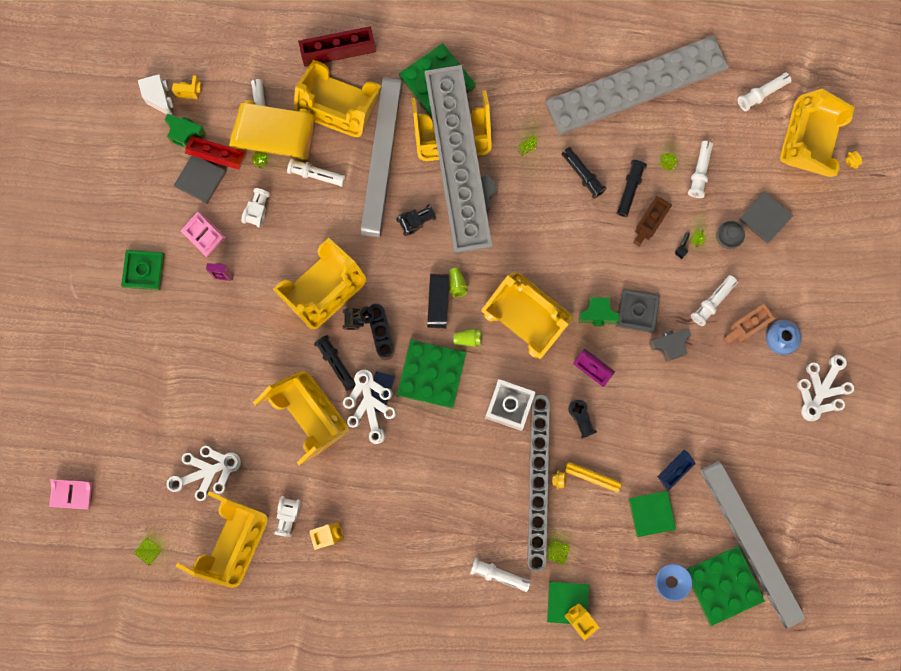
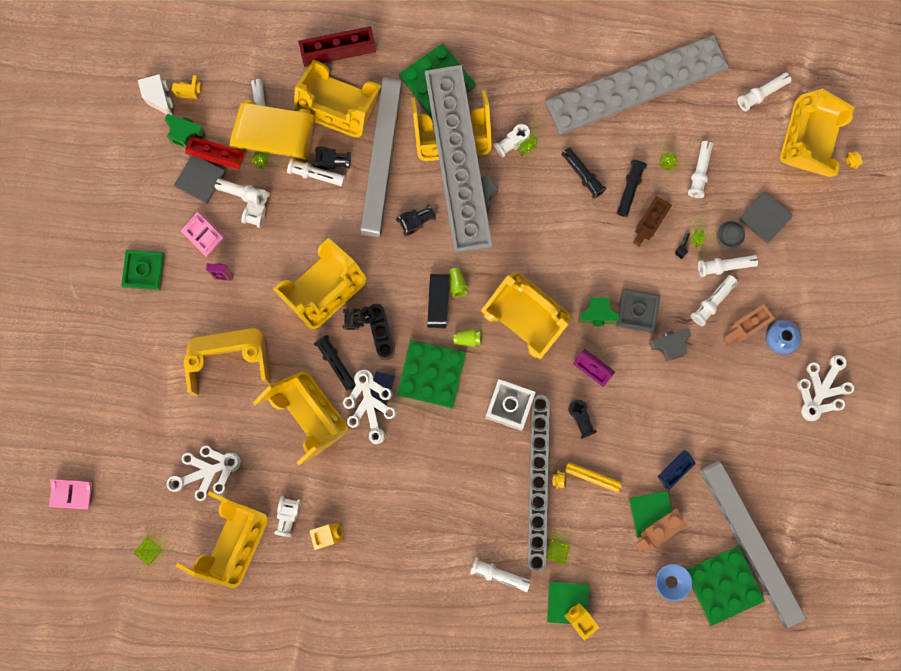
none -> yellow windscreen [184,328,270,396]
none -> white pin [215,178,267,206]
none -> black connector [313,146,351,170]
none -> white connector [494,124,530,158]
none -> nougat hinge [635,509,688,551]
none -> white pin [698,255,758,277]

